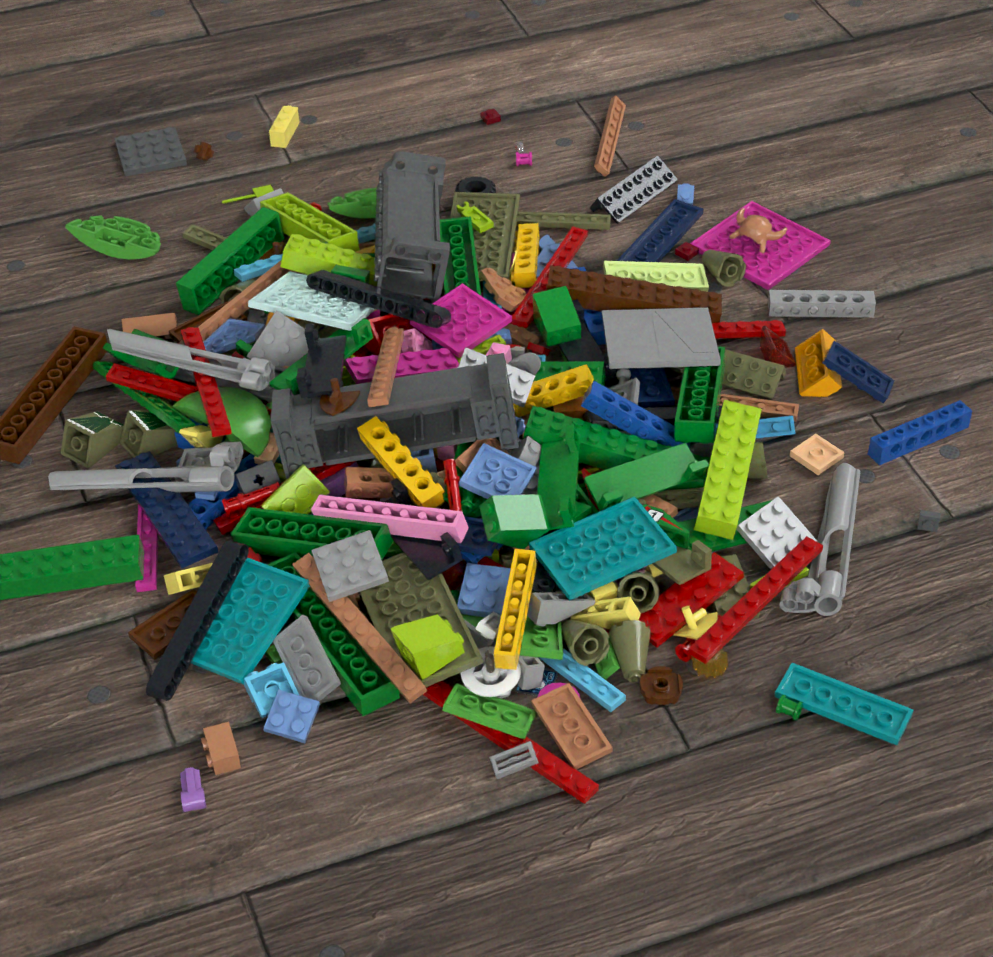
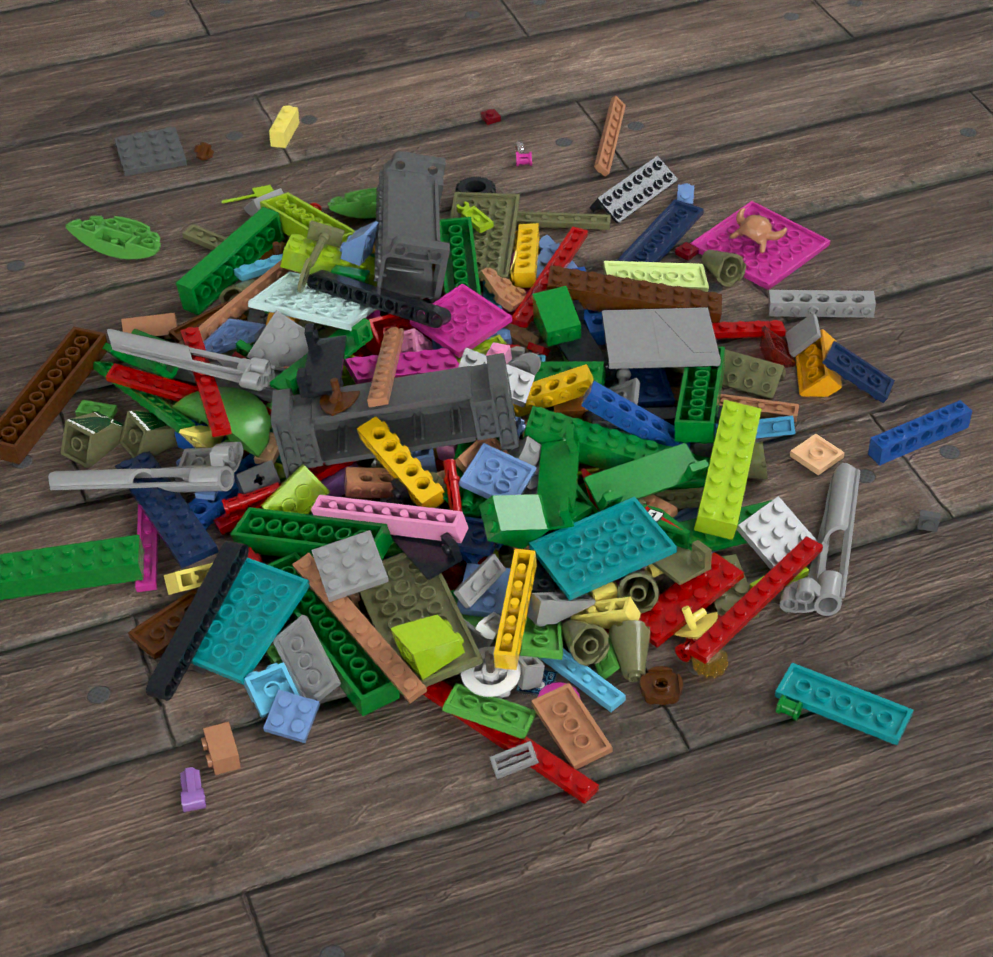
none -> bright green plate [75,400,118,419]
none -> olive piece [297,220,345,293]
none -> medium blue slope [340,221,379,266]
none -> light grey plate [453,554,506,609]
none -> light grey tile [786,313,821,357]

